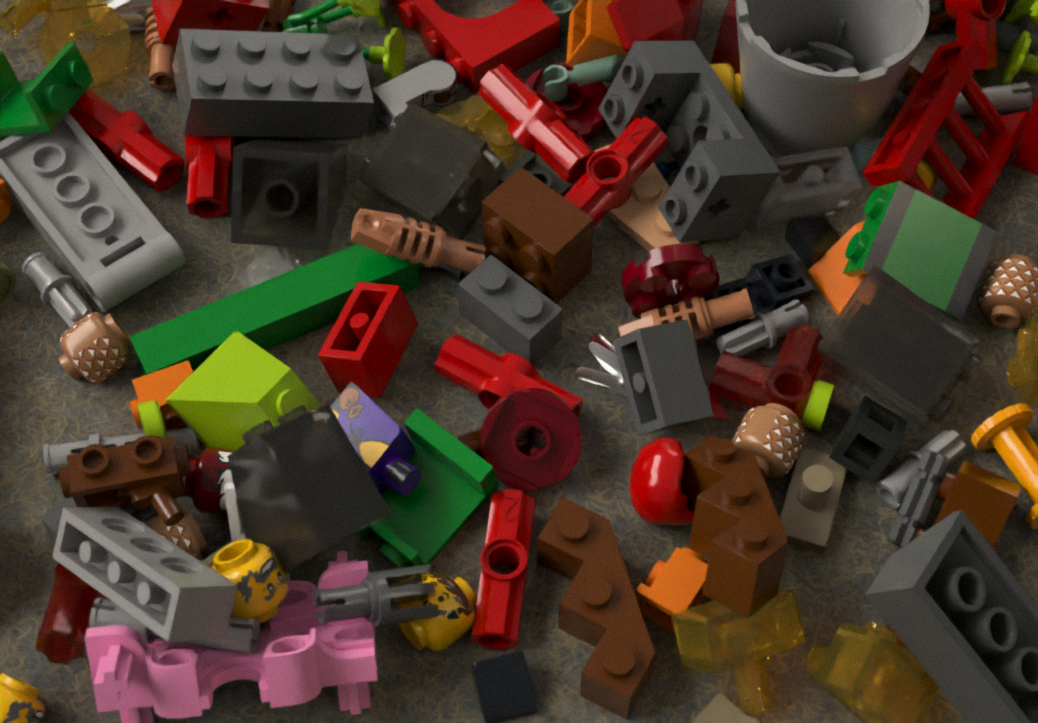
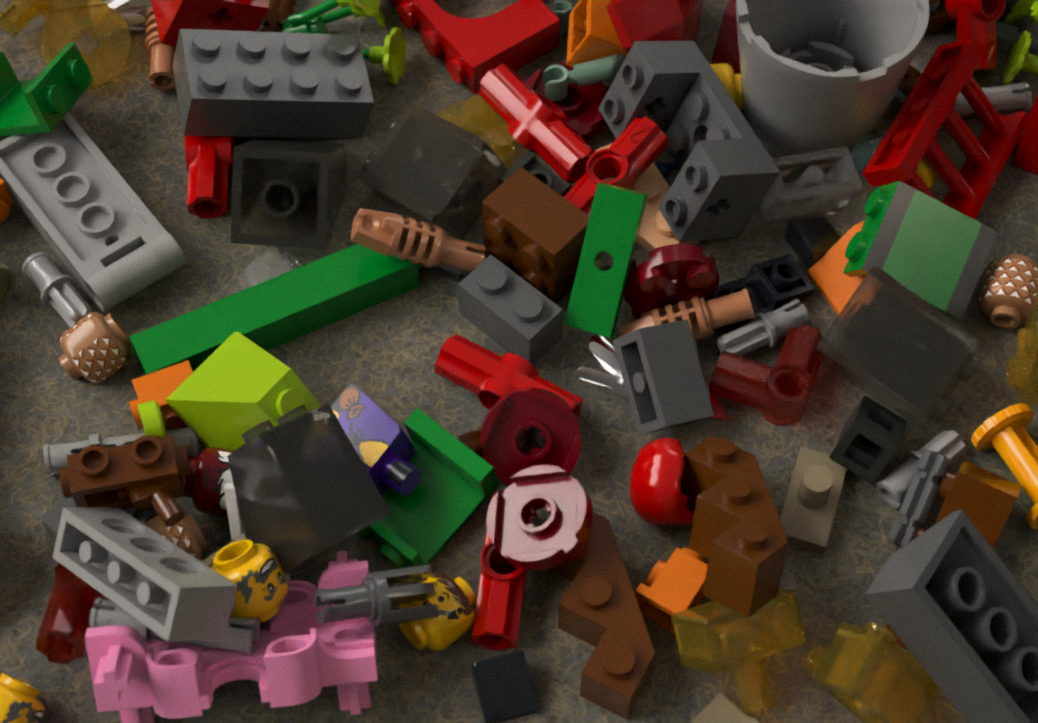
red piece [68,89,185,192] -> none
red brick [318,282,418,398] -> none
light grey leg [372,60,457,141] -> none
medium nougat head [731,403,805,480] -> none
lime tile [801,380,834,432] -> none
none -> plate [486,465,593,570]
none -> green tile [564,182,648,338]

